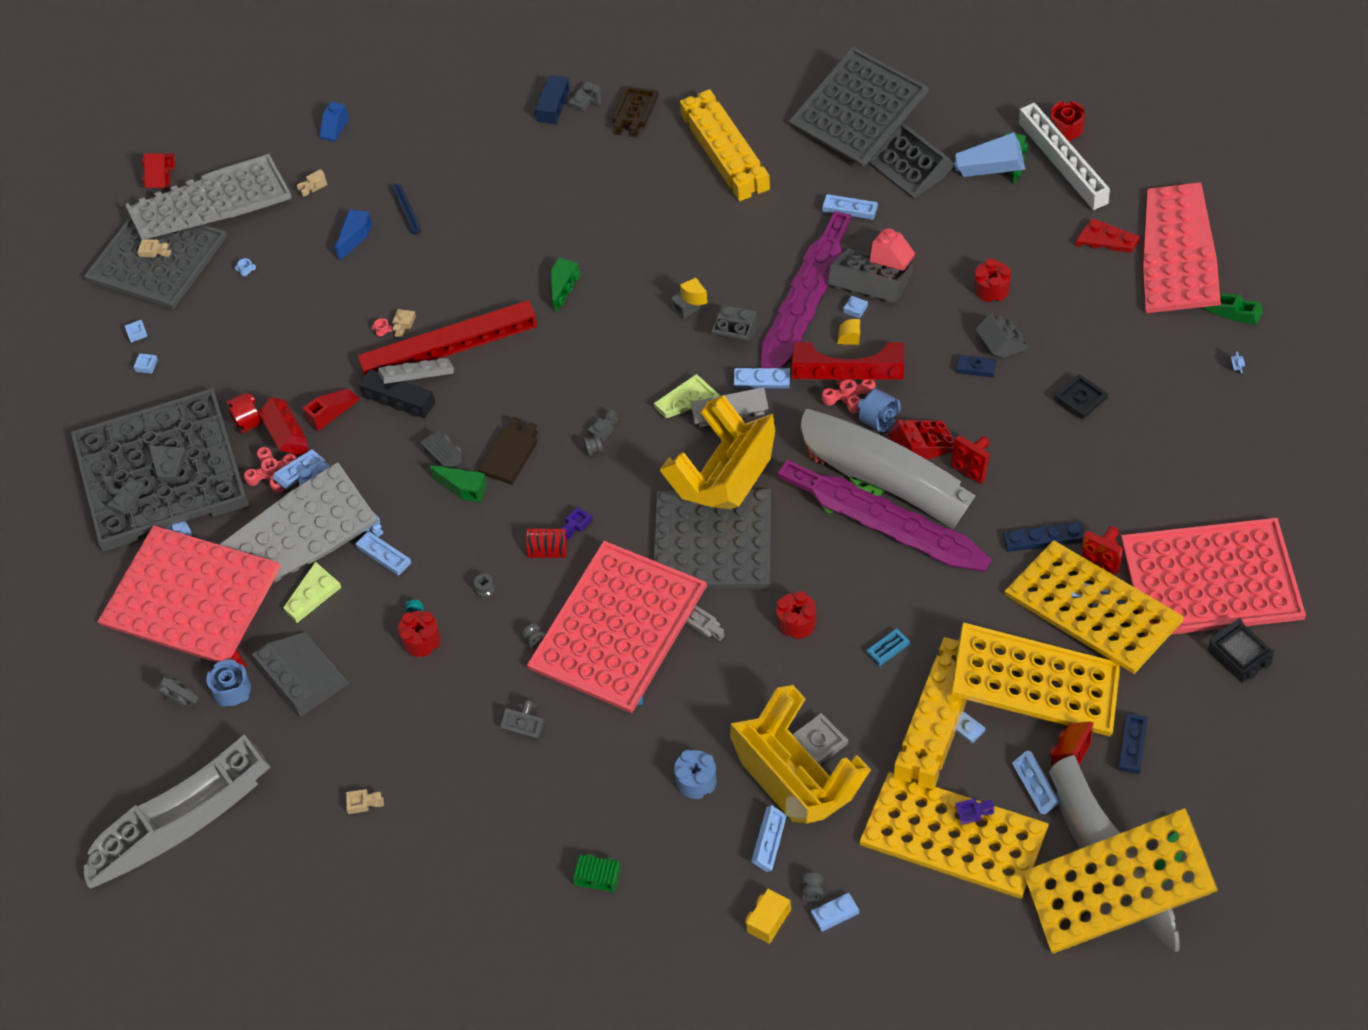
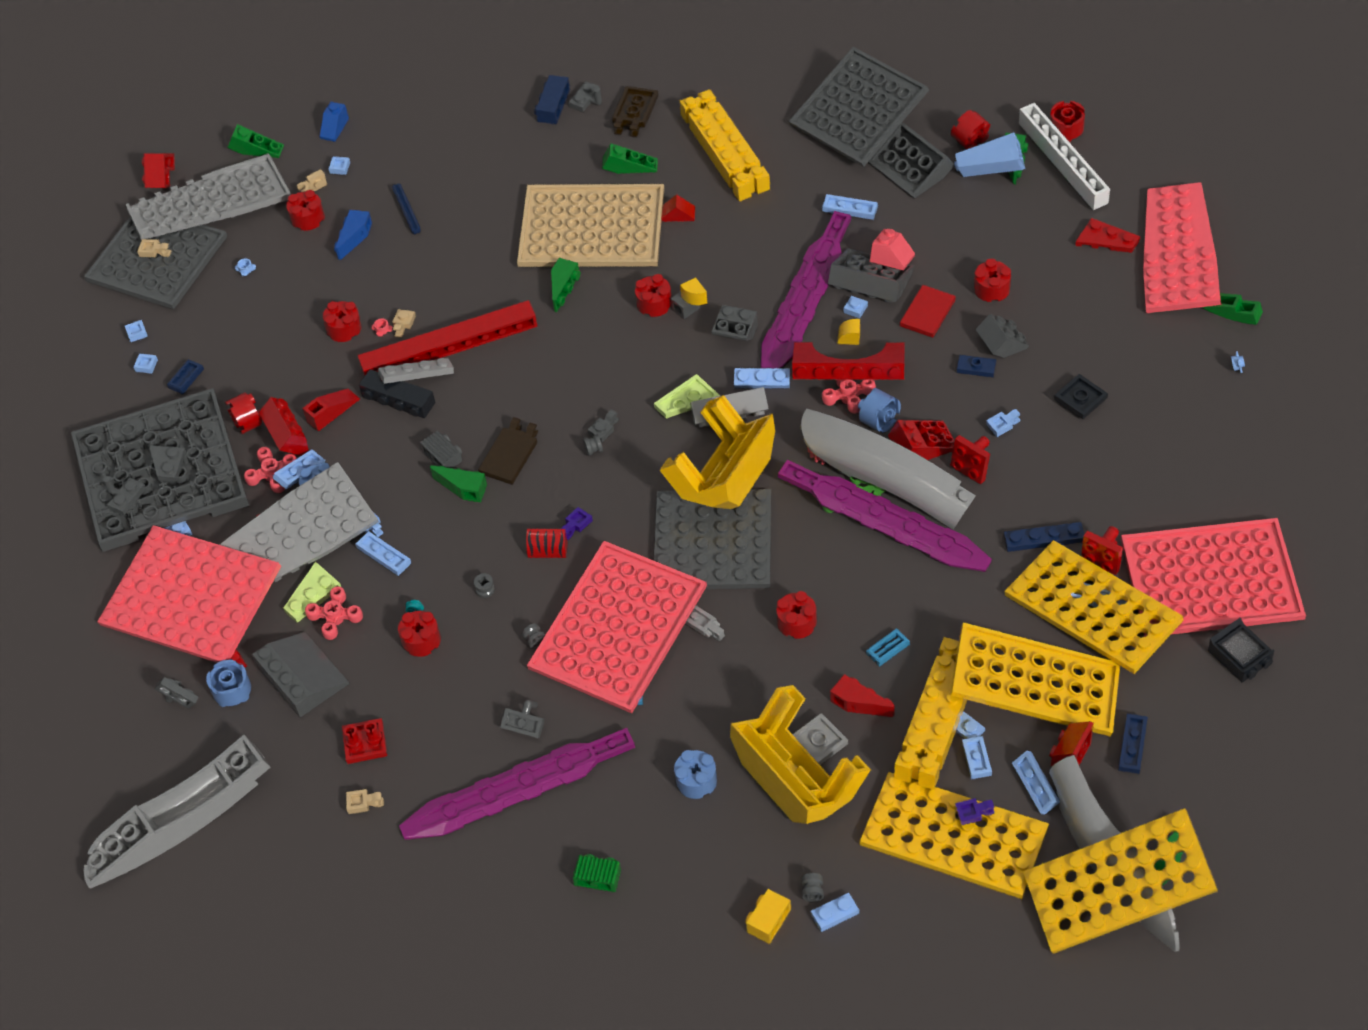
light blue plate [751,805,787,872] -> none
none -> dark blue plate [167,359,204,394]
none -> green slope [227,124,284,158]
none -> red brick [287,190,325,231]
none -> coral gear [305,586,363,640]
none -> red brick [323,301,361,342]
none -> light blue plate [329,157,350,175]
none -> red plate [342,718,387,764]
none -> magenta plate [399,728,635,840]
none -> tan plate [517,184,664,267]
none -> green slope [602,143,658,174]
none -> red brick [635,274,672,317]
none -> red slope [662,194,695,222]
none -> red slope [830,674,895,717]
none -> red tile [900,285,956,338]
none -> red brick [951,110,991,150]
none -> light blue plate [962,736,992,779]
none -> light blue plate [986,409,1020,437]

